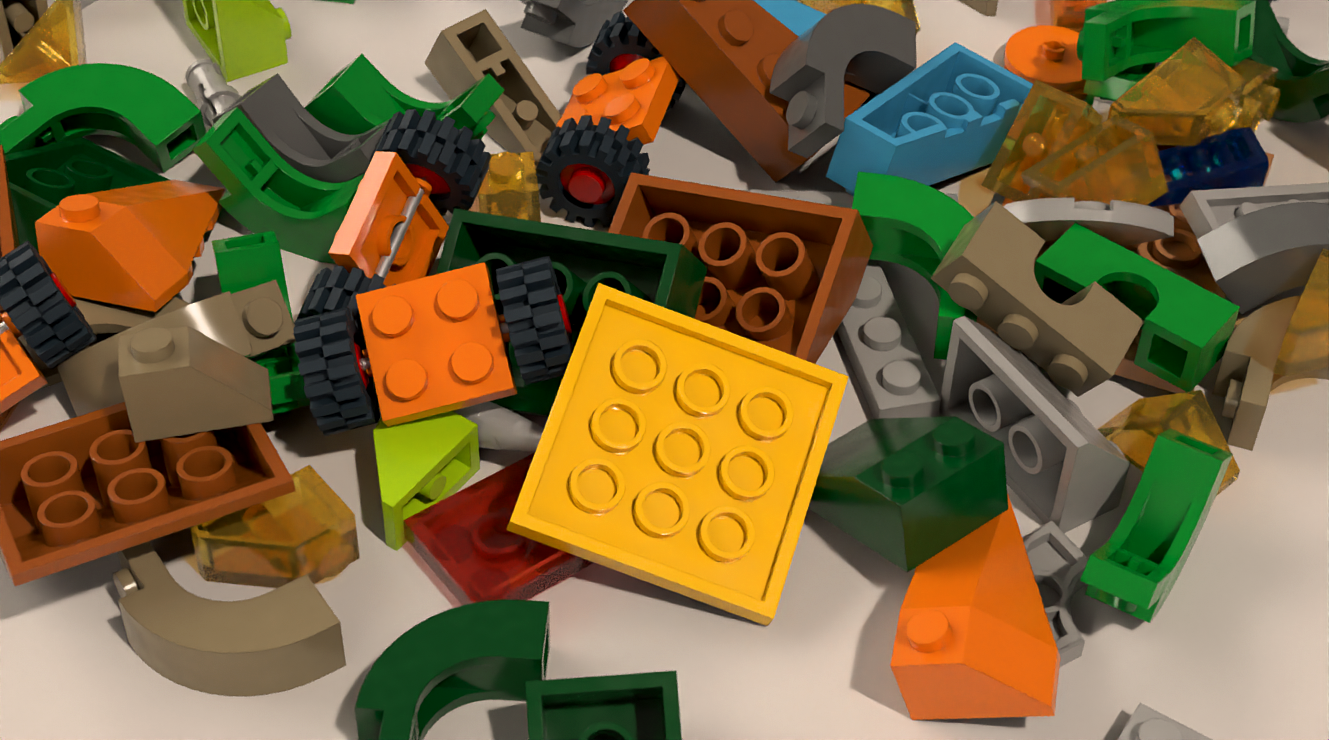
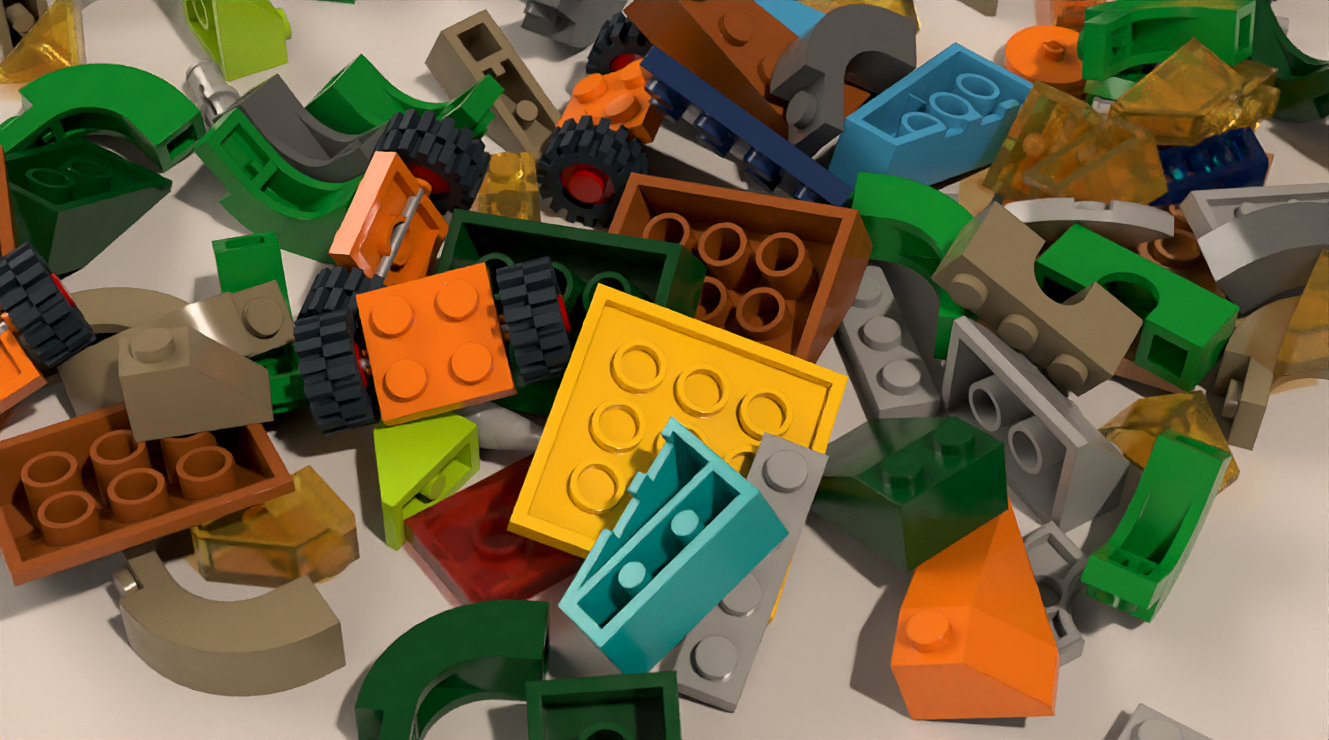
orange wedge [35,180,226,312] -> none
none -> teal wedge [558,416,789,674]
none -> dark blue plate [639,45,854,209]
none -> light grey plate [673,432,829,714]

